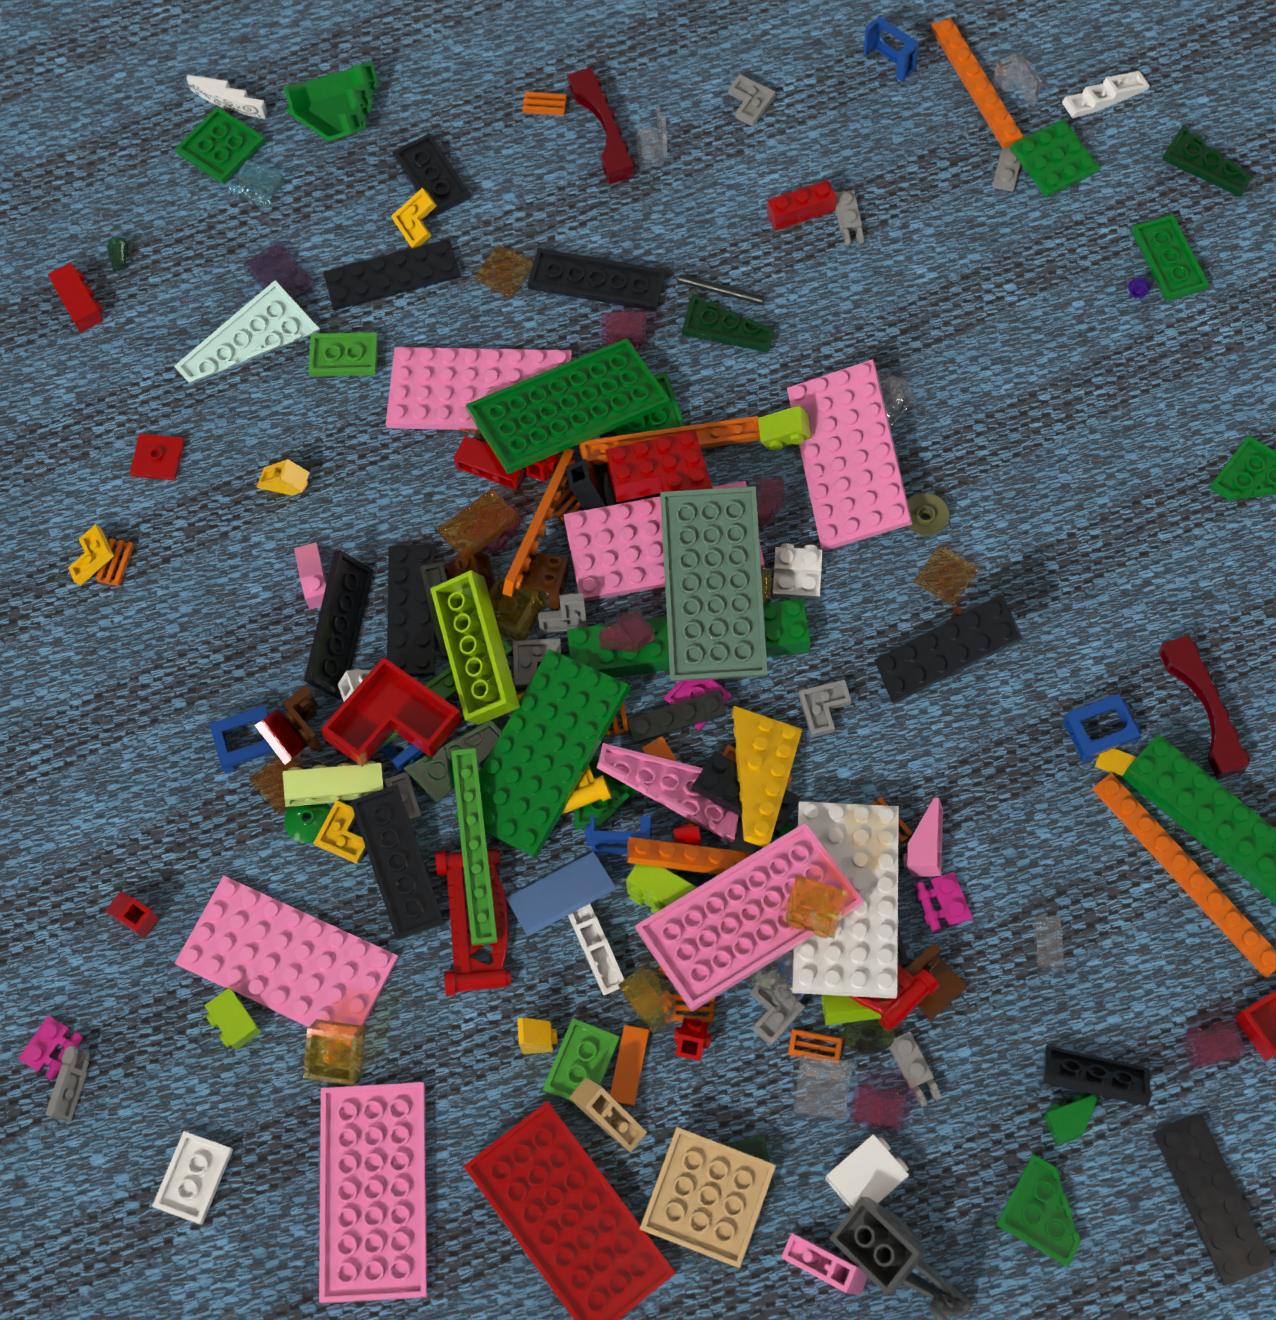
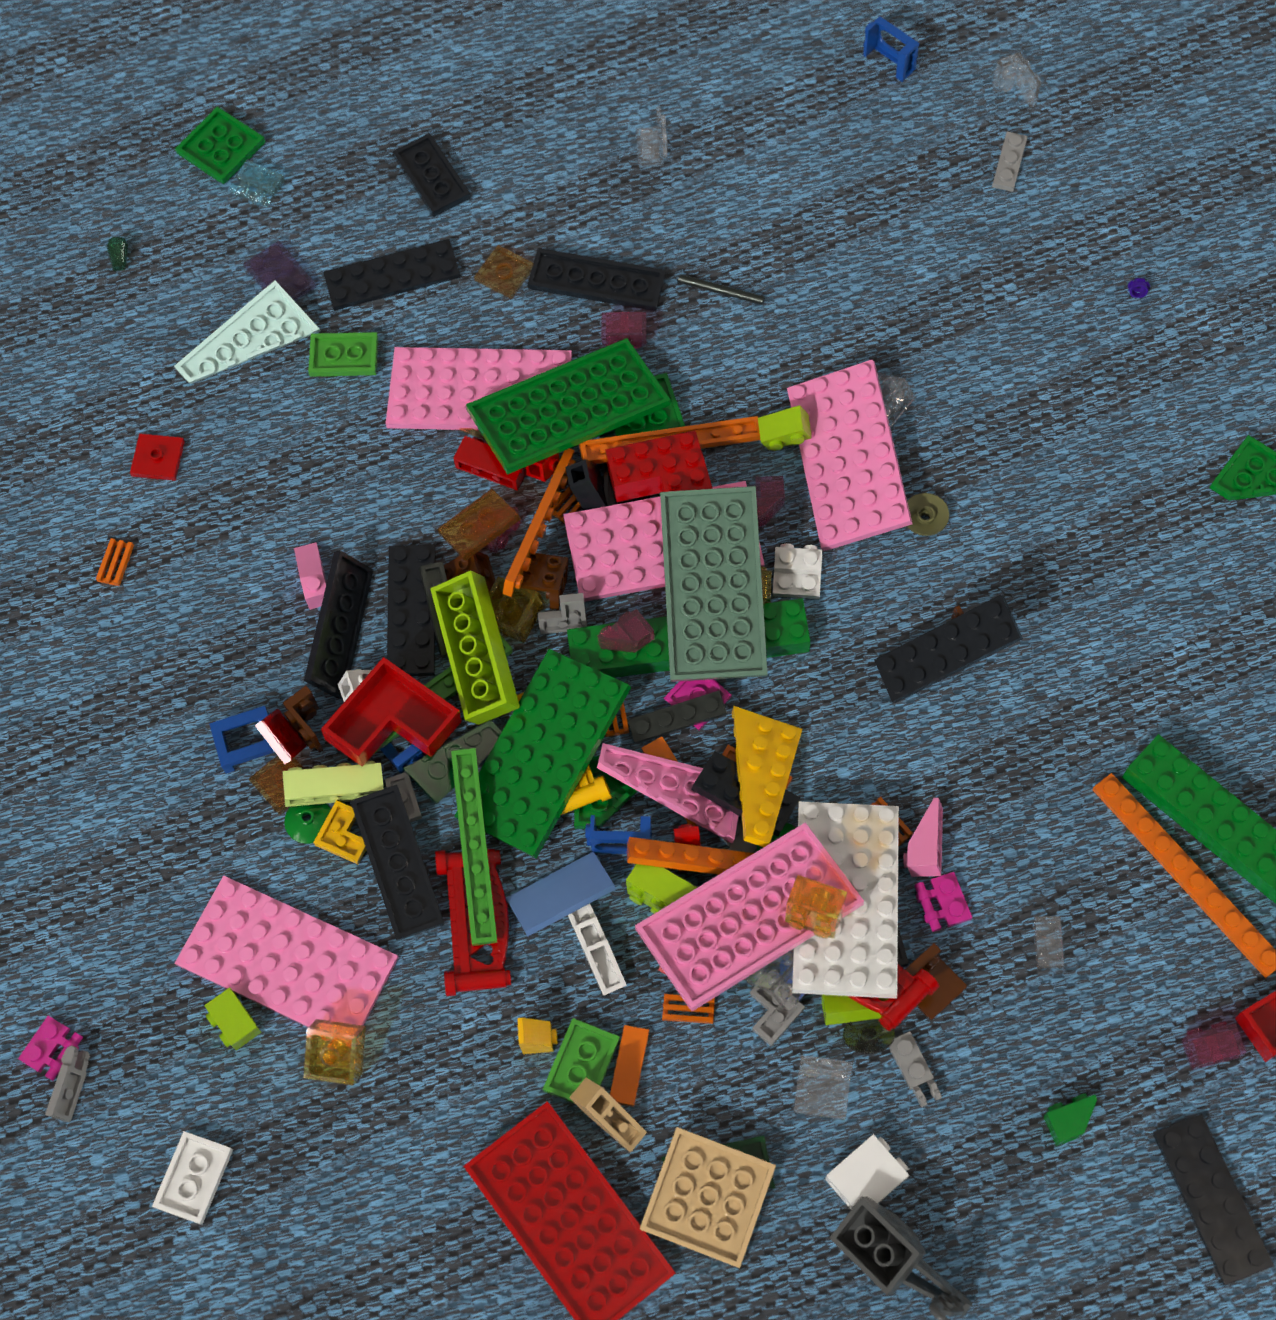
red brick [47,263,104,332] -> none
yellow plate [68,524,114,586] -> none
red slope [104,892,159,939] -> none
white slope [186,75,268,119] -> none
yellow slope [257,459,310,496] -> none
green panel [283,61,379,142] -> none
bright pink plate [319,1082,427,1304] -> none
yellow plate [391,188,437,248] -> none
light grey plate [513,639,561,688] -> none
orange tile [522,92,567,116] -> none
dark red arch [567,67,636,185] -> none
clear yellow brick [618,966,677,1035] -> none
red brick [673,1018,712,1061] -> none
dark green wing [682,294,774,353] -> none
light grey plate [728,74,776,127] -> none
red brick [767,180,837,231] -> none
bright pink slope [781,1233,868,1296] -> none
orange tile [788,1029,843,1065] -> none
light grey plate [798,680,852,738] -> none
light grey hinge [835,190,864,246] -> none
clear pink brick [848,1084,907,1132] -> none
clear orange tile [914,545,979,607] -> none
orange plate [931,17,1023,148] -> none
green plate [995,1154,1081,1267] -> none
green plate [1010,119,1100,198] -> none
black plate [1043,1045,1151,1107] -> none
white slope [1062,71,1150,118] -> none
blue panel [1062,693,1141,764] -> none
yellow tile [1095,748,1137,777] -> none
green plate [1131,214,1209,302] -> none
dark red arch [1158,635,1250,780] -> none
dark green wing [1162,124,1252,197] -> none

